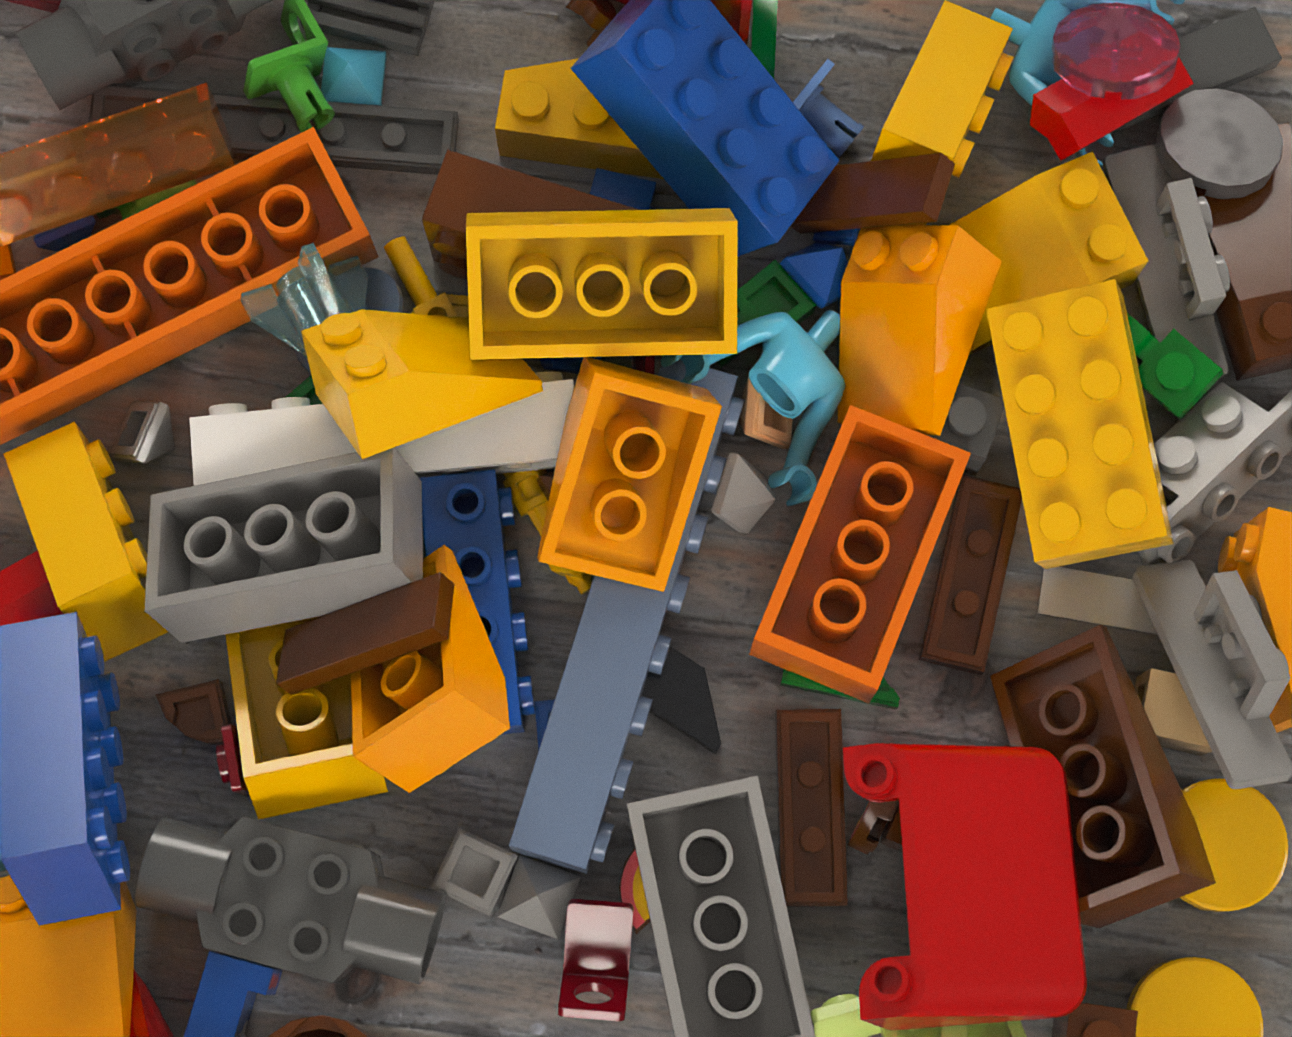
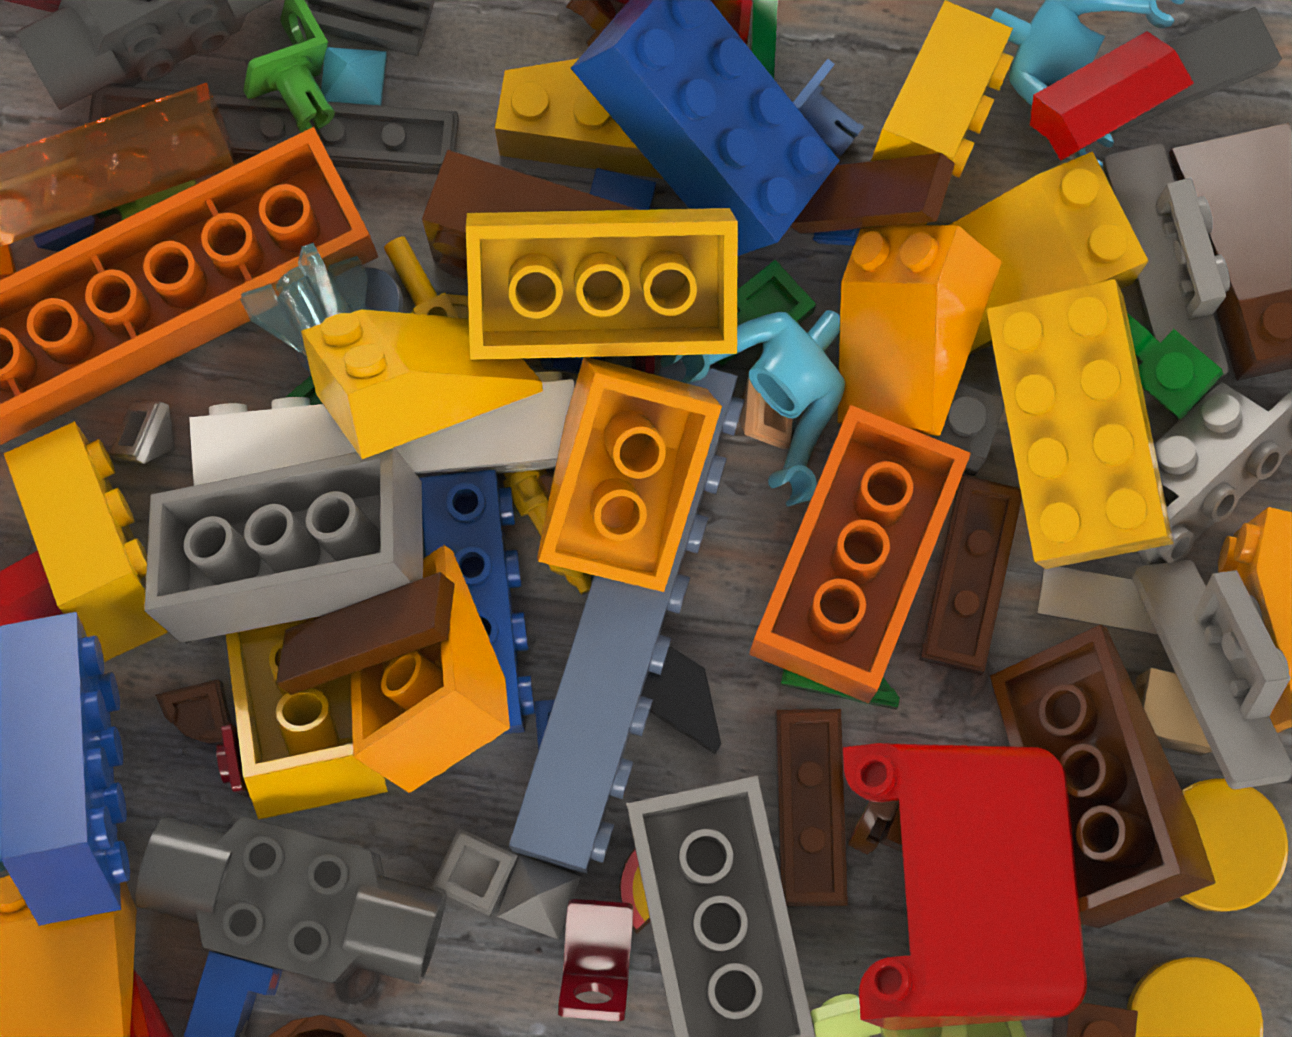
light grey slope [711,453,776,534] -> none
blue slope [780,242,848,309] -> none
clear pink tile [1052,2,1181,99] -> none
flat silver tile [1155,88,1283,199] -> none

